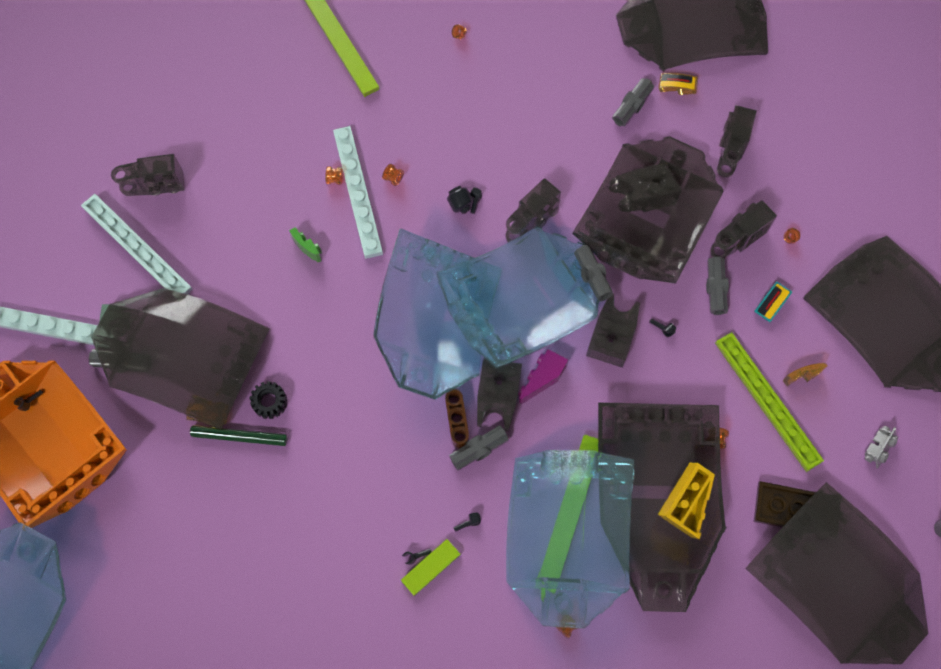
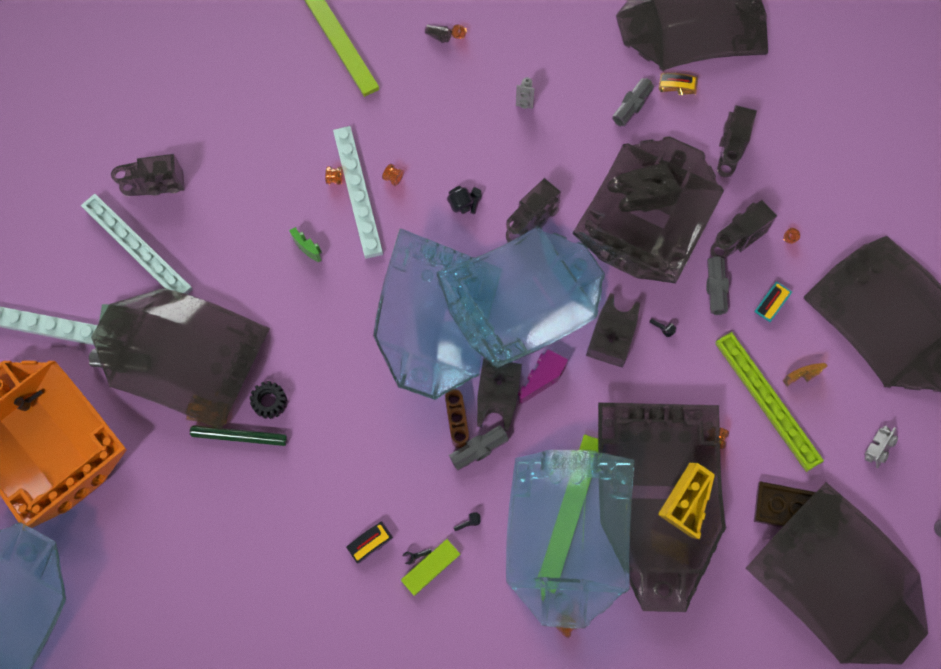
dark grey piece [574,245,614,302] -> none
none -> slope [346,521,393,564]
none -> clear smoke cone [425,24,452,43]
none -> light grey hinge [515,77,535,109]

